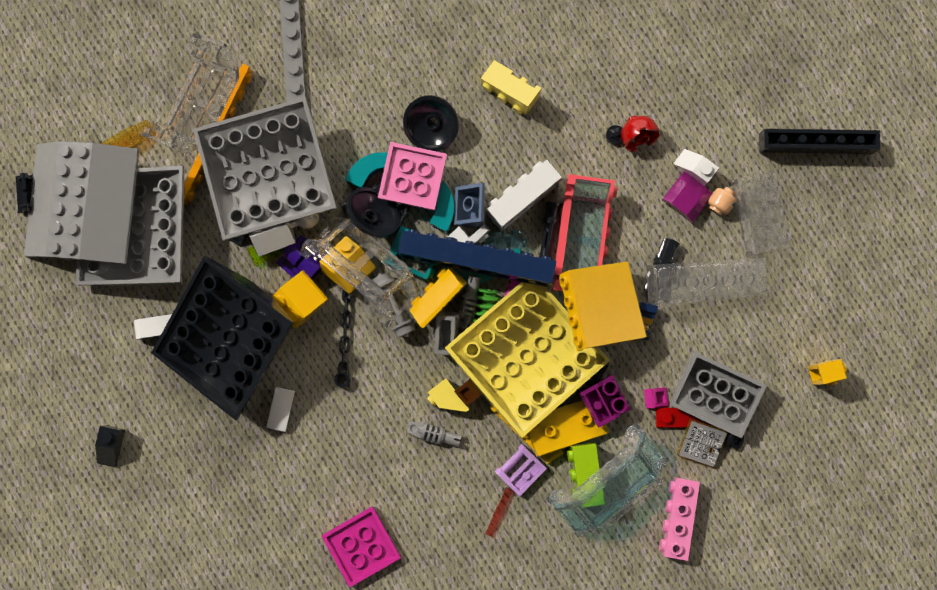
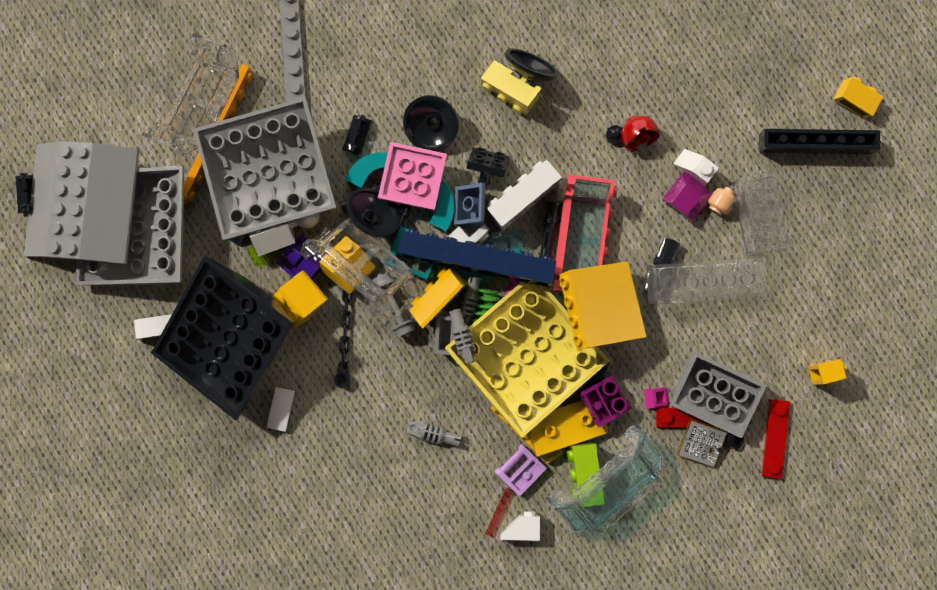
black slope [95,425,125,467] -> none
clear yellow hinge [101,120,156,148] -> none
dark pink plate [321,506,401,588] -> none
light yellow slope [427,378,469,412] -> none
reddish brown plate [454,379,482,406] -> none
dark blue leg [639,302,658,341] -> none
bright pink brick [659,477,700,561] -> none
none -> black hinge [342,114,372,155]
none -> light grey hinge [449,309,476,364]
none -> black plate [466,147,510,186]
none -> white slope [500,511,540,541]
none -> black dish [505,48,559,82]
none -> red plate [761,399,790,479]
none -> yellow brick [833,77,883,119]

